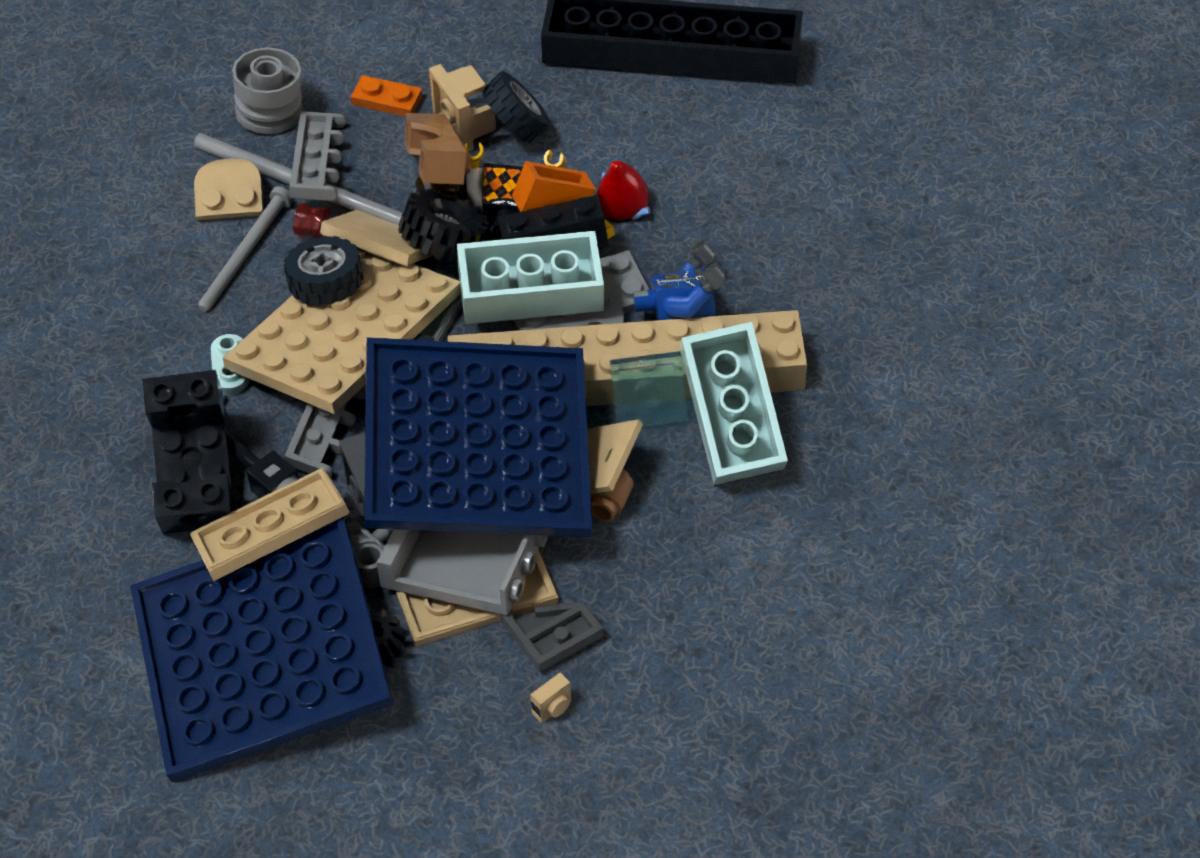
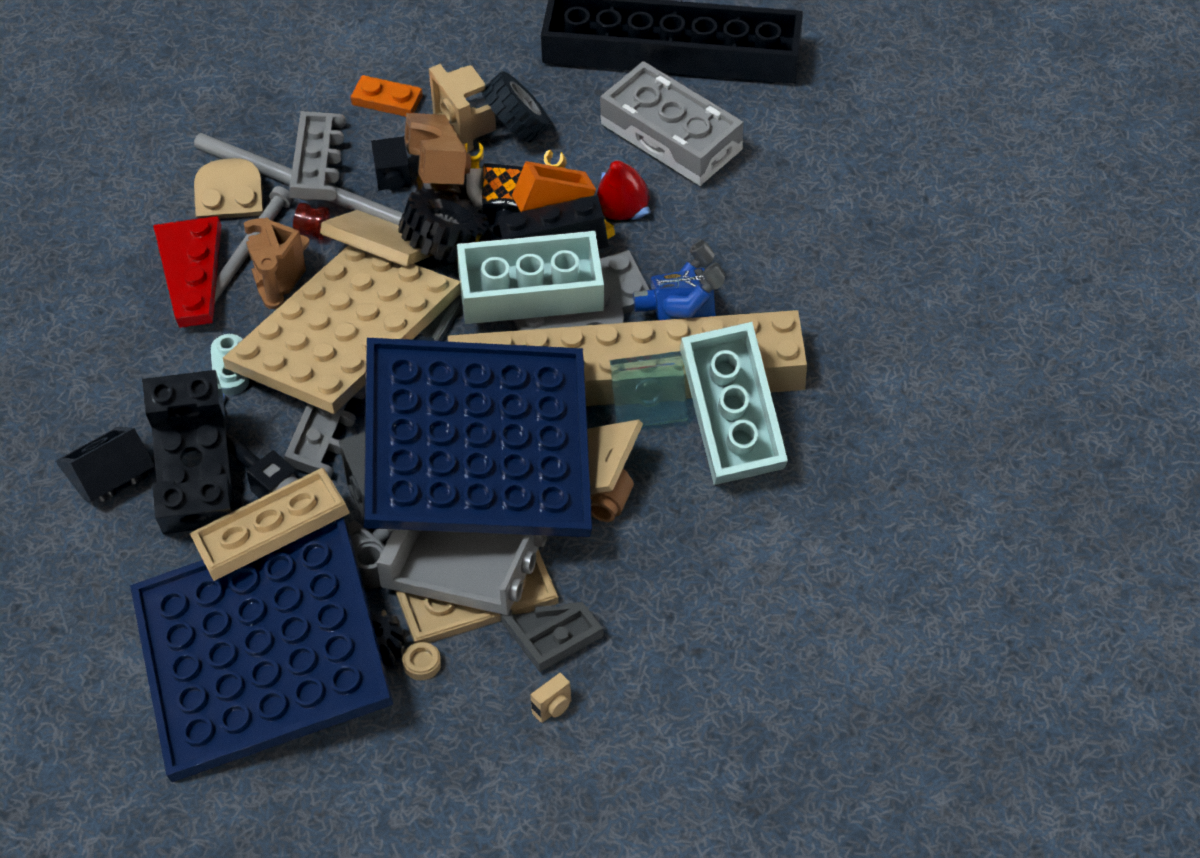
light grey wheel [232,47,303,134] -> none
black wheel [284,236,364,305] -> none
none -> black slope [56,426,155,504]
none -> red wing [153,216,222,328]
none -> medium nougat piece [244,218,310,309]
none -> black brick [371,136,411,191]
none -> tan tile [402,642,441,680]
none -> light grey piece [600,61,743,186]

